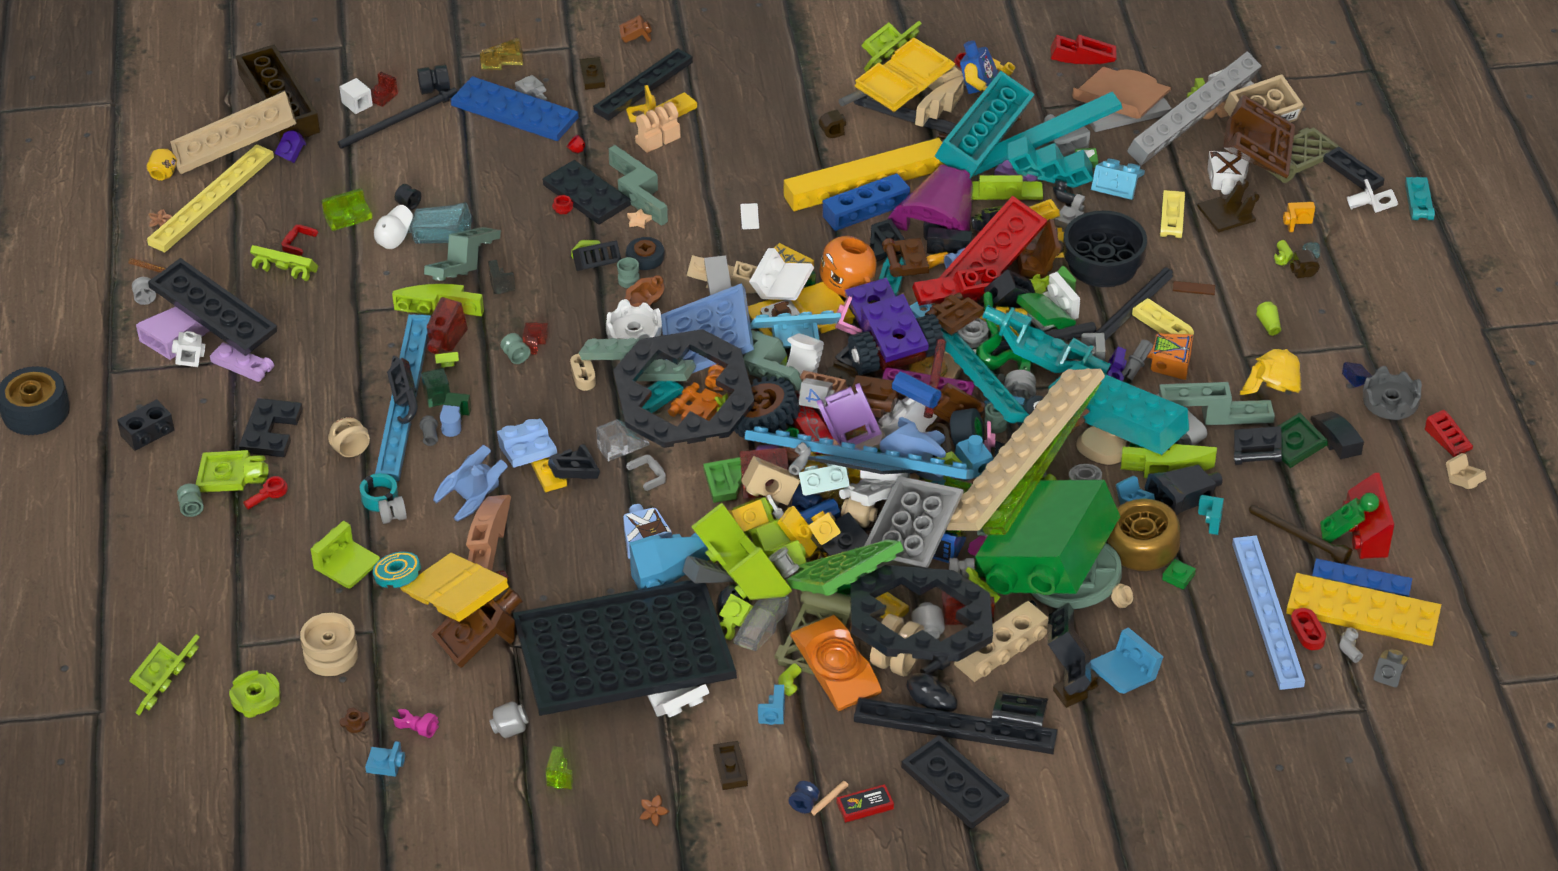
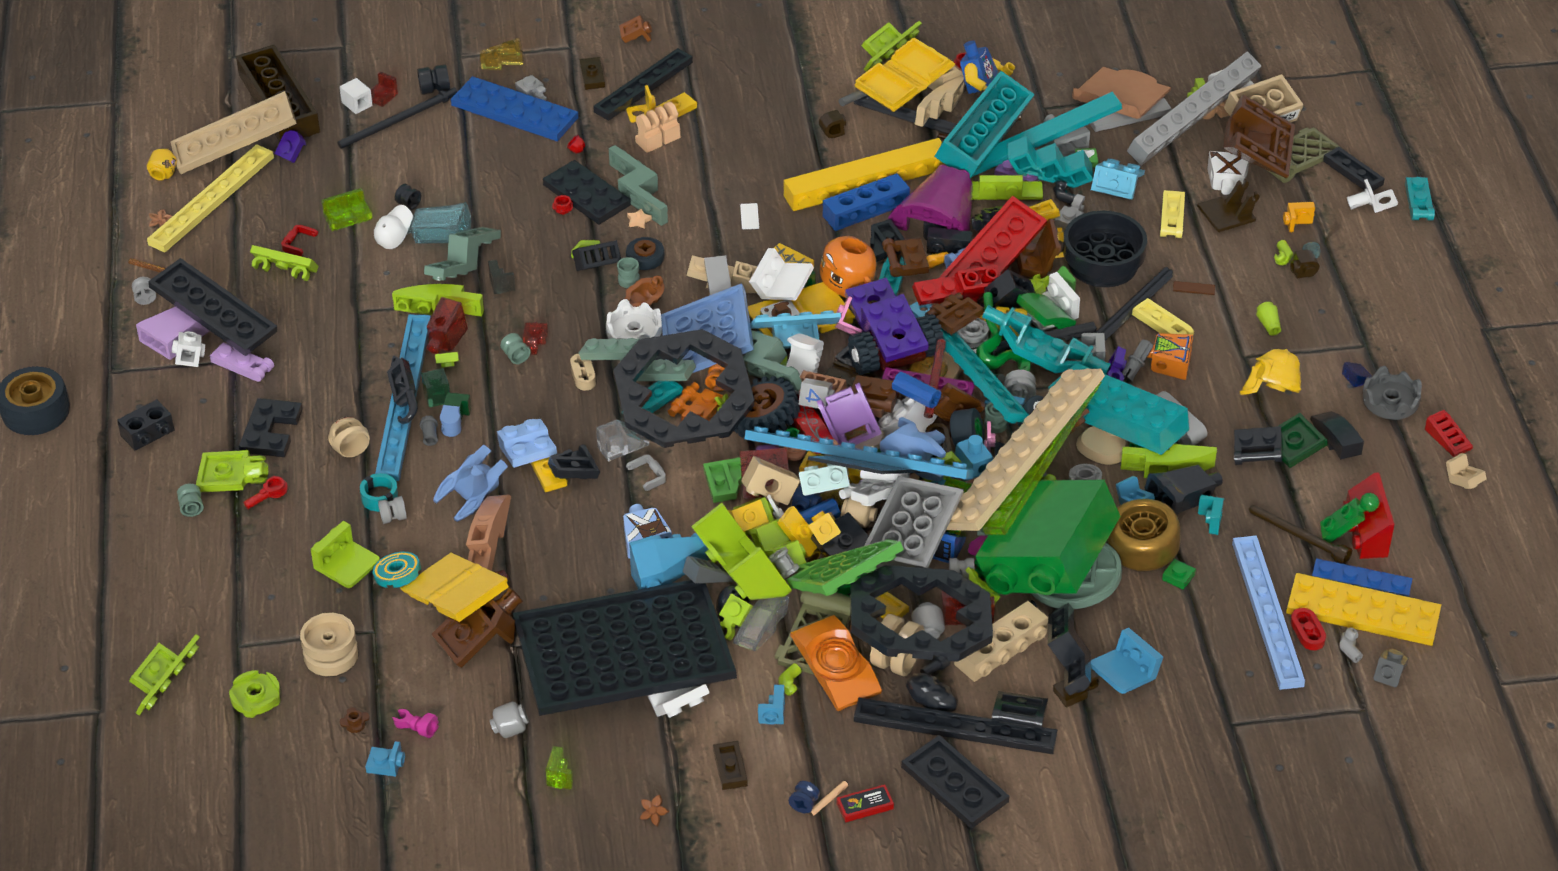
light grey arm [789,442,811,475] -> none
red slope [1051,34,1116,65] -> none
tan plate [1111,584,1133,608] -> none
sand green bracket [1159,382,1275,425] -> none

